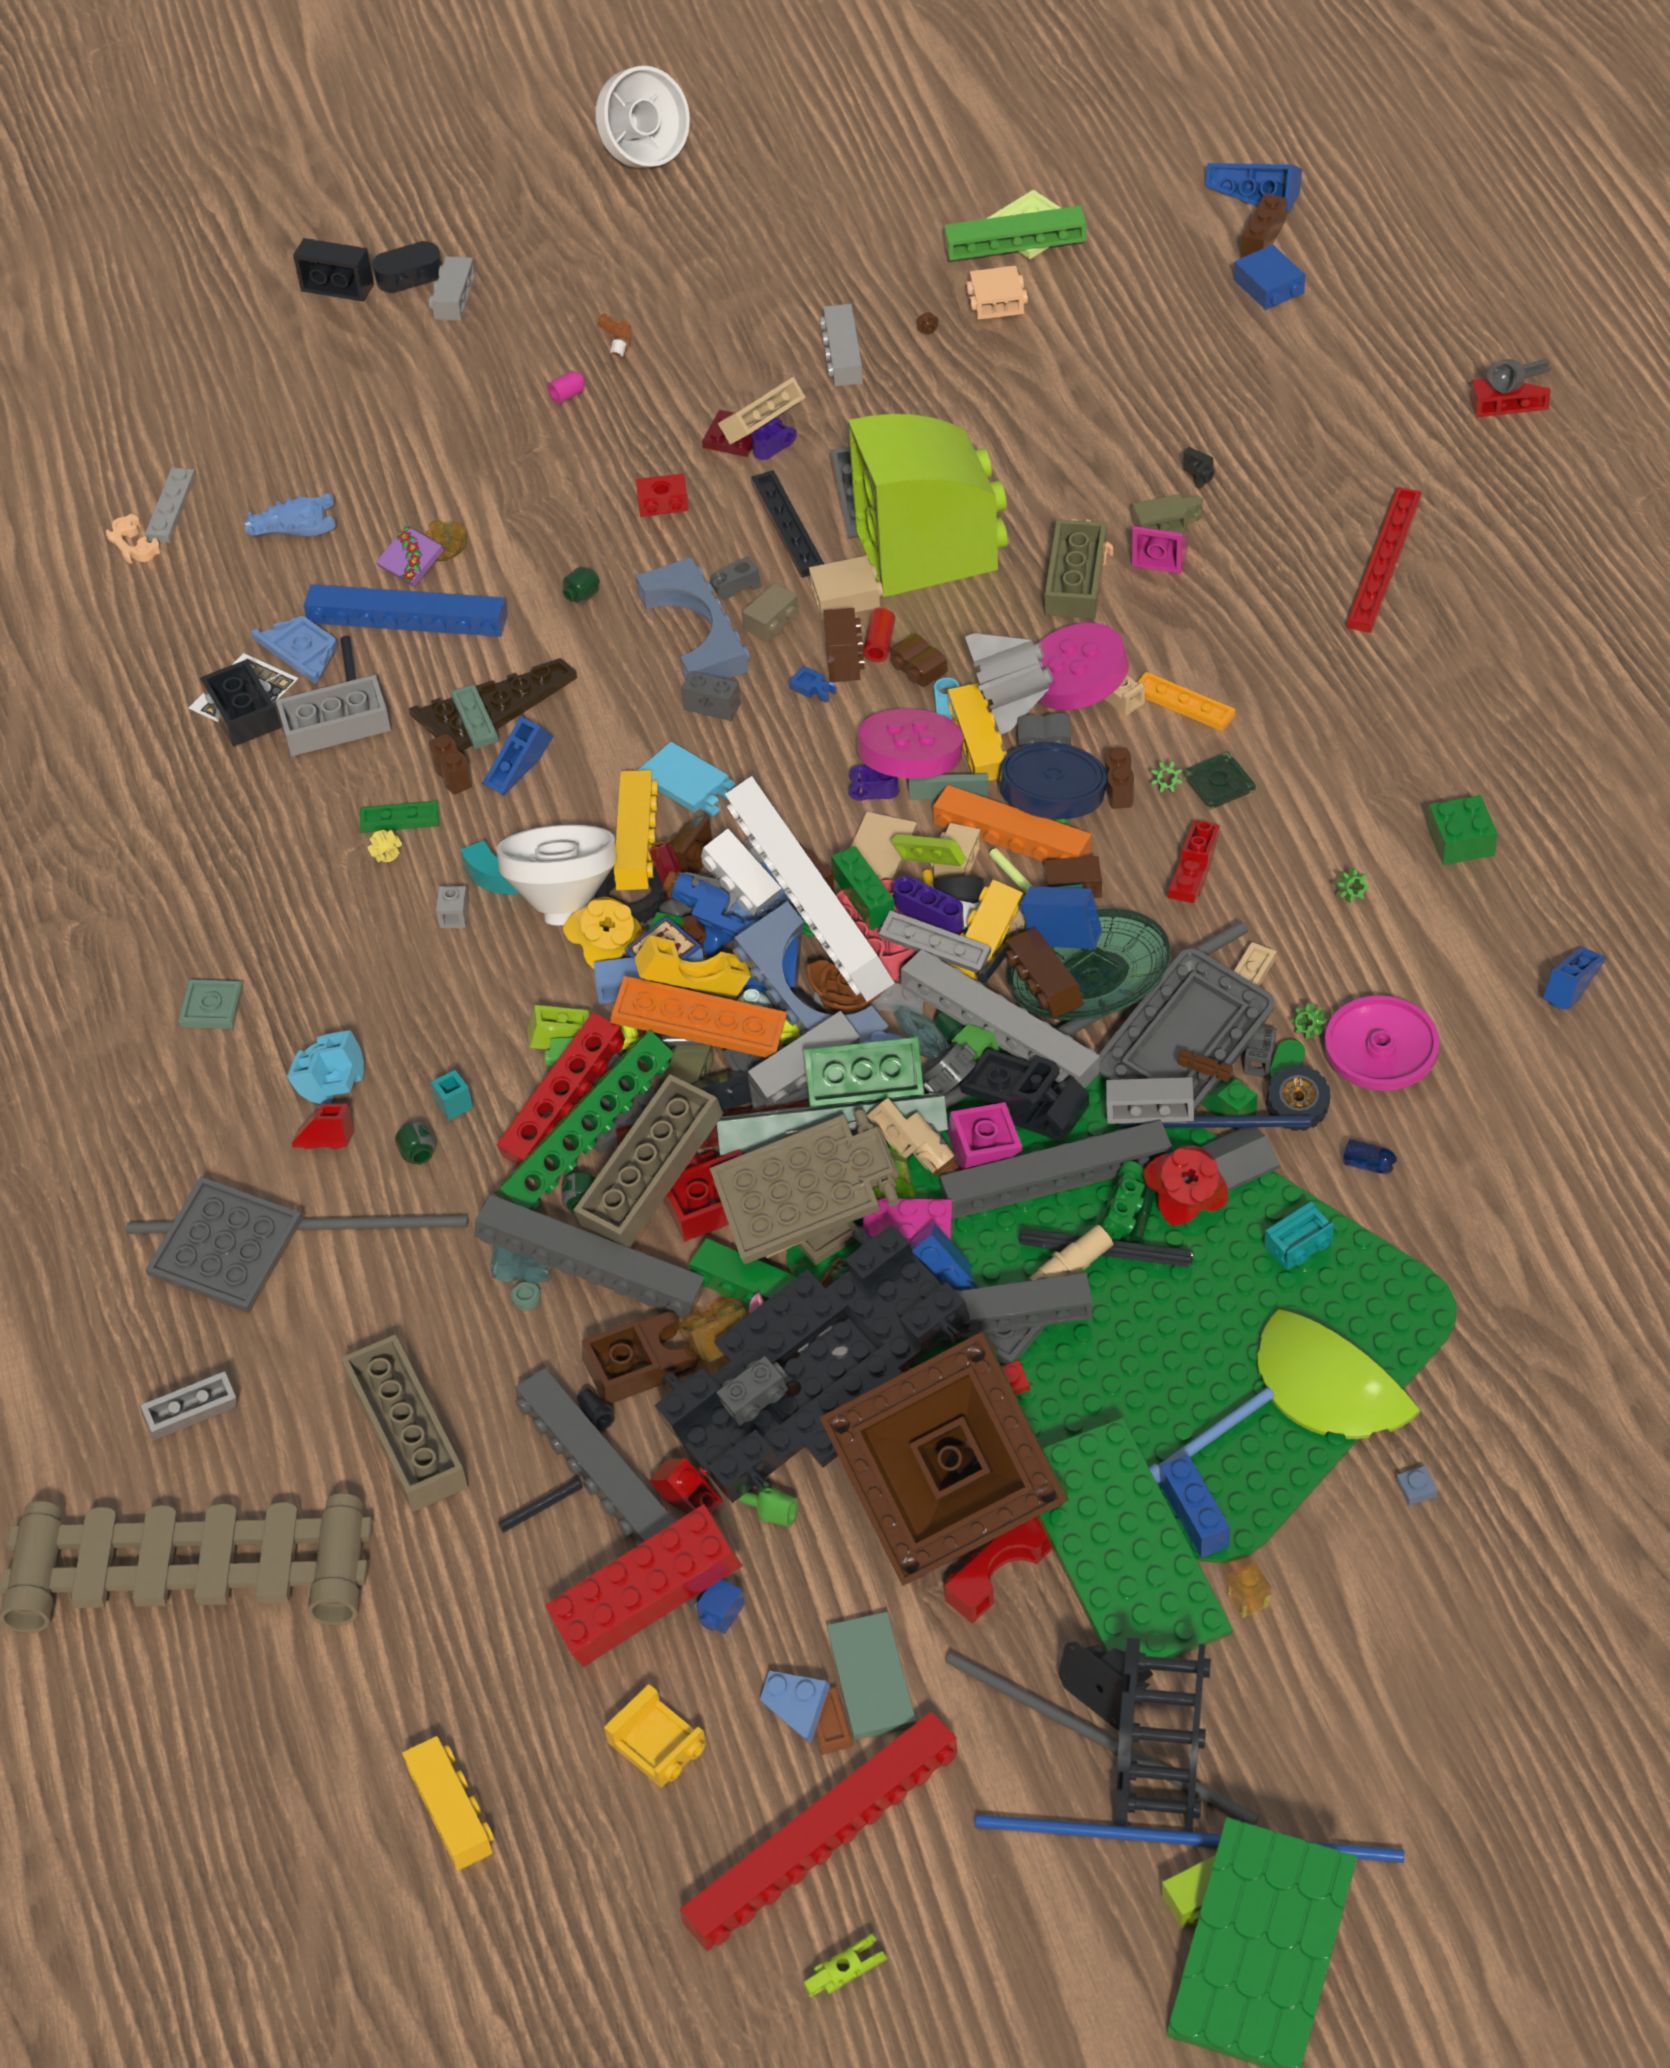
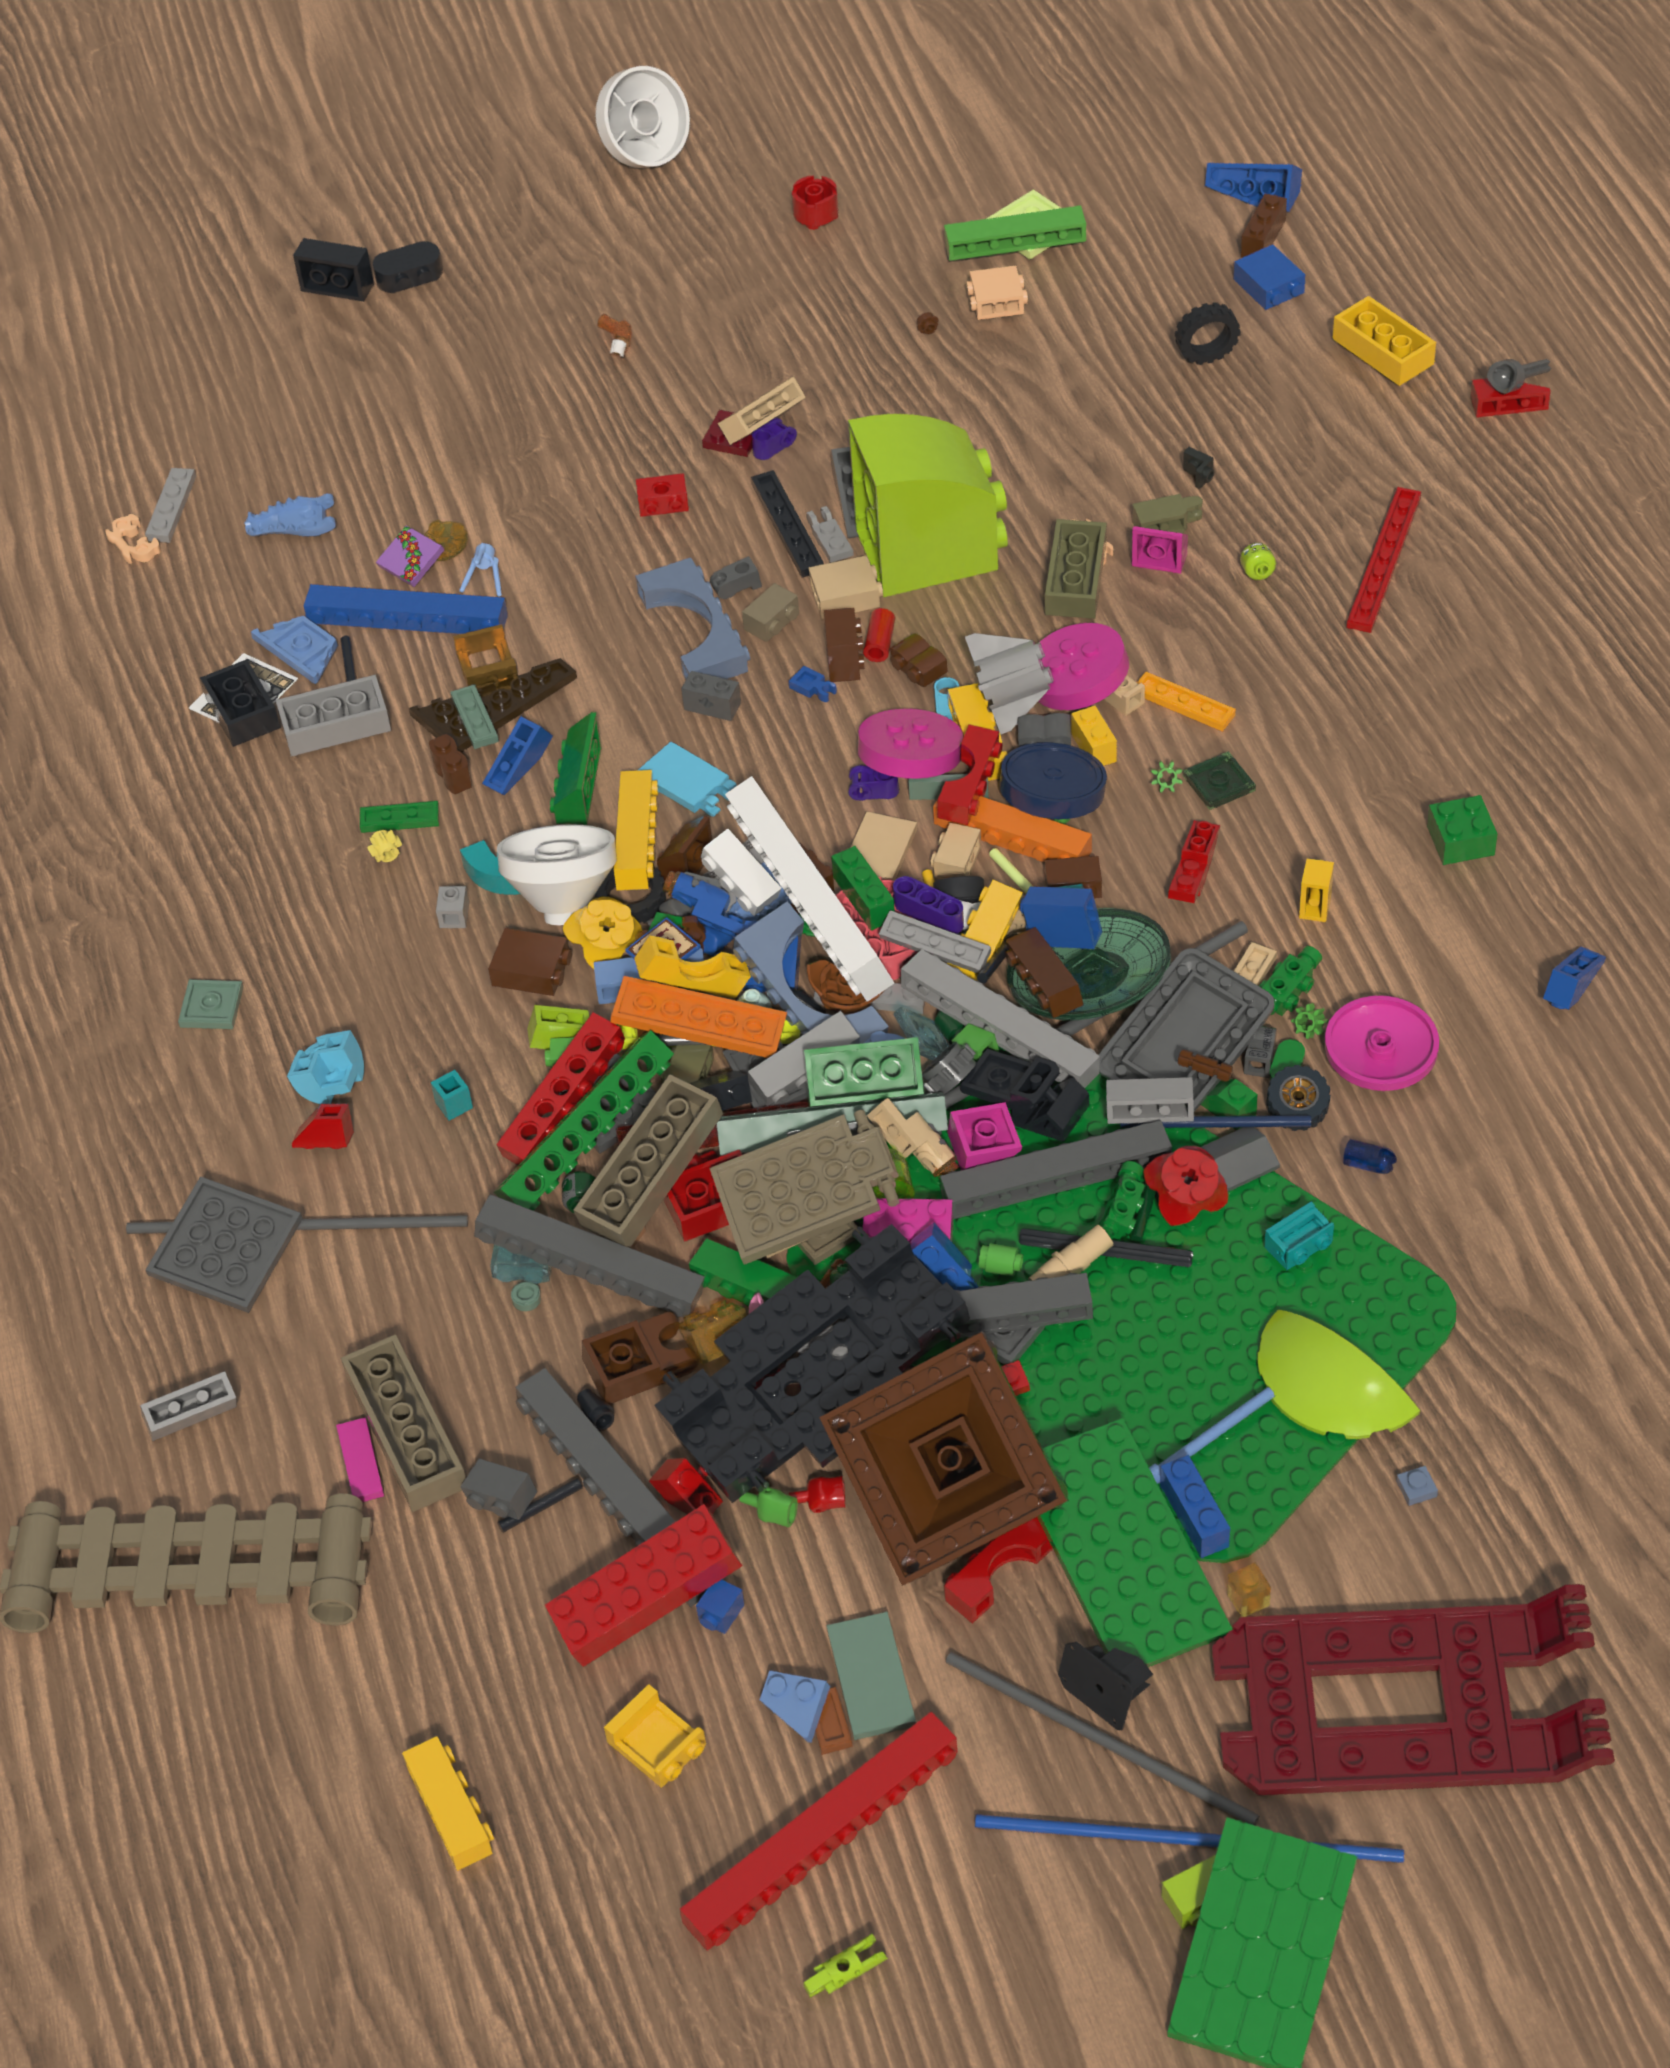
dark green head [395,1122,436,1165] -> none
light grey brick [429,256,476,321] -> none
dark pink brick [547,370,585,404] -> none
dark green head [562,567,600,604] -> none
dark red axle [648,840,682,899] -> none
dark grey brick [716,1356,788,1426] -> none
light grey brick [820,304,863,387] -> none
lime plate [890,834,967,866] -> none
reddish brown brick [1105,747,1134,809] -> none
black fence [1114,1638,1211,1832] -> none
bright green gear [1333,868,1370,903] -> none
none -> dark pink tile [336,1418,384,1502]
none -> pearl gold window [453,624,518,686]
none -> light blue plant [459,543,502,597]
none -> dark grey brick [460,1459,538,1520]
none -> reddish brown brick [488,928,572,996]
none -> green slope [550,712,602,825]
none -> red piece [789,1476,846,1513]
none -> red brick [792,176,838,230]
none -> light grey hinge [806,506,853,563]
none -> red arch [937,725,1003,825]
none -> bright green brick [979,1243,1023,1277]
none -> yellow brick [1071,706,1117,766]
none -> black tyre [1175,302,1241,364]
none -> dark red bracket [1212,1584,1615,1796]
none -> lime head [1240,543,1276,580]
none -> green brick [1259,946,1322,1016]
none -> yellow brick [1299,858,1334,922]
none -> yellow brick [1333,296,1436,386]

